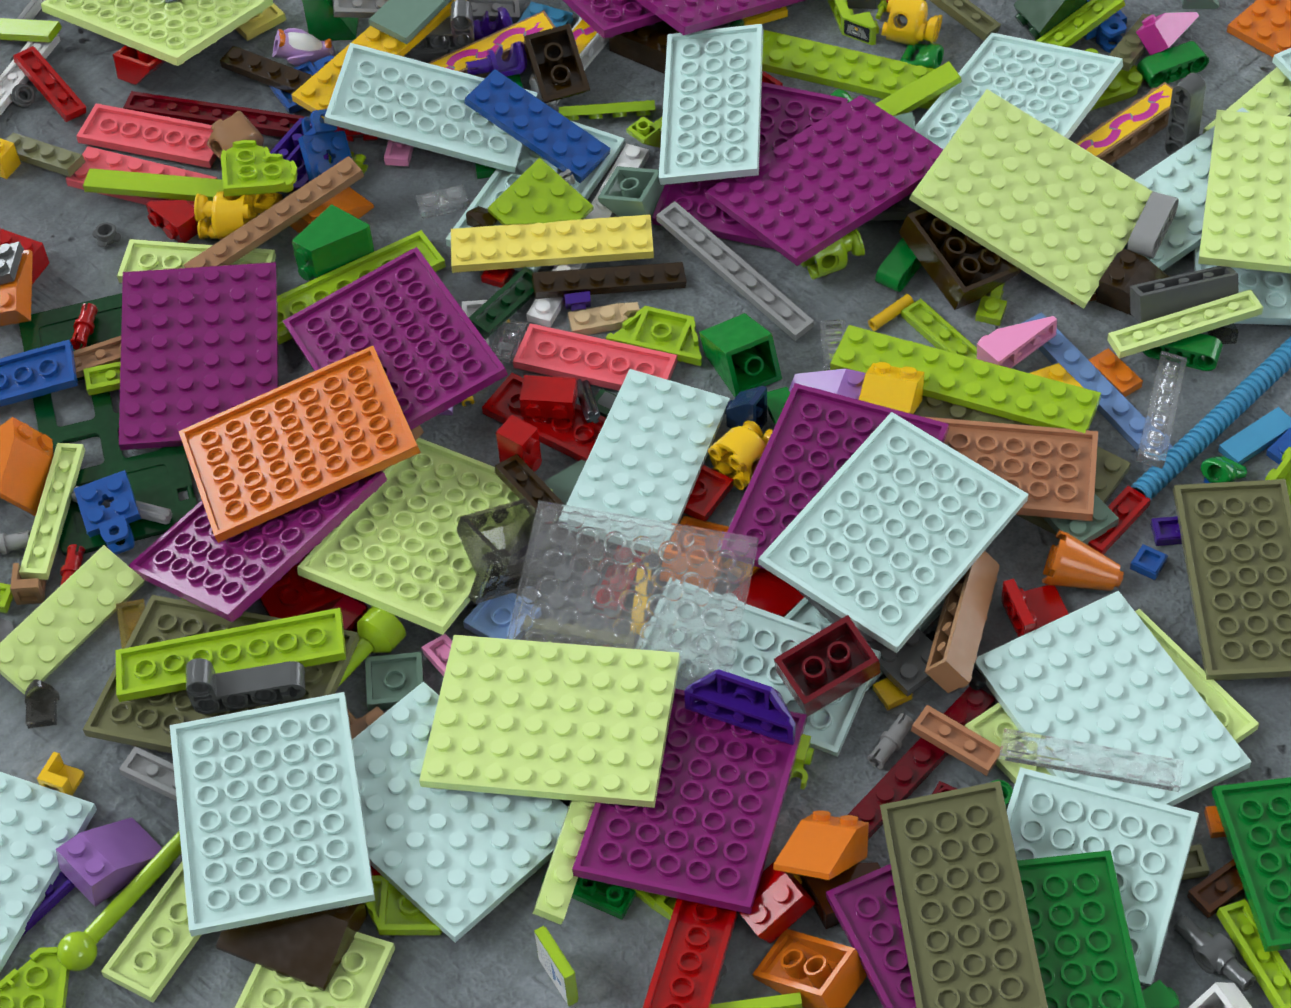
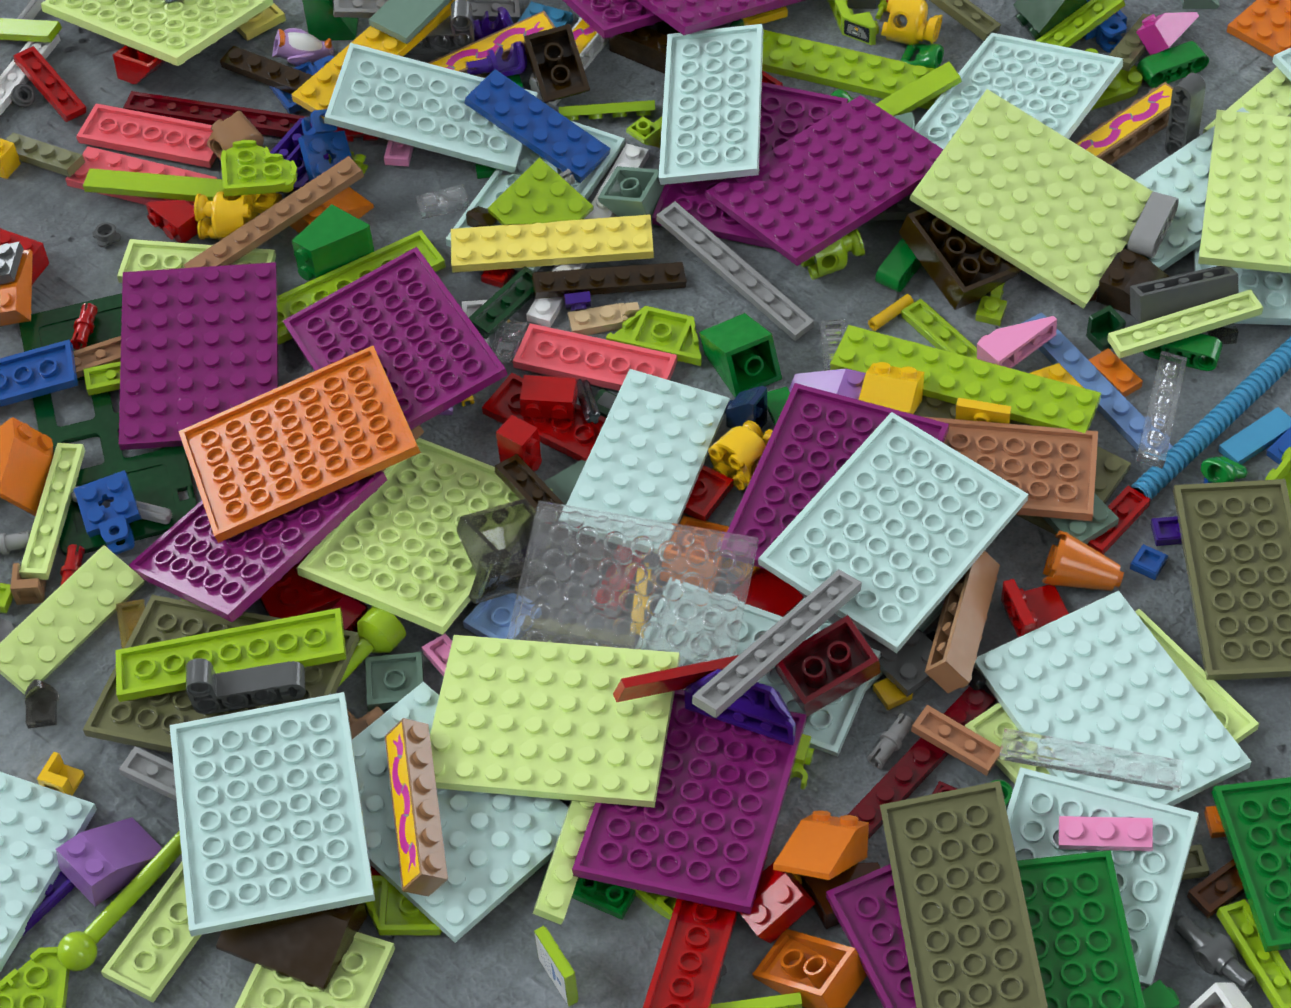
none -> medium nougat brick [385,718,448,897]
none -> red tile [613,655,773,703]
none -> light grey plate [692,569,862,718]
none -> yellow plate [955,398,1011,424]
none -> bright pink plate [1059,816,1153,851]
none -> dark green panel [1086,305,1126,352]

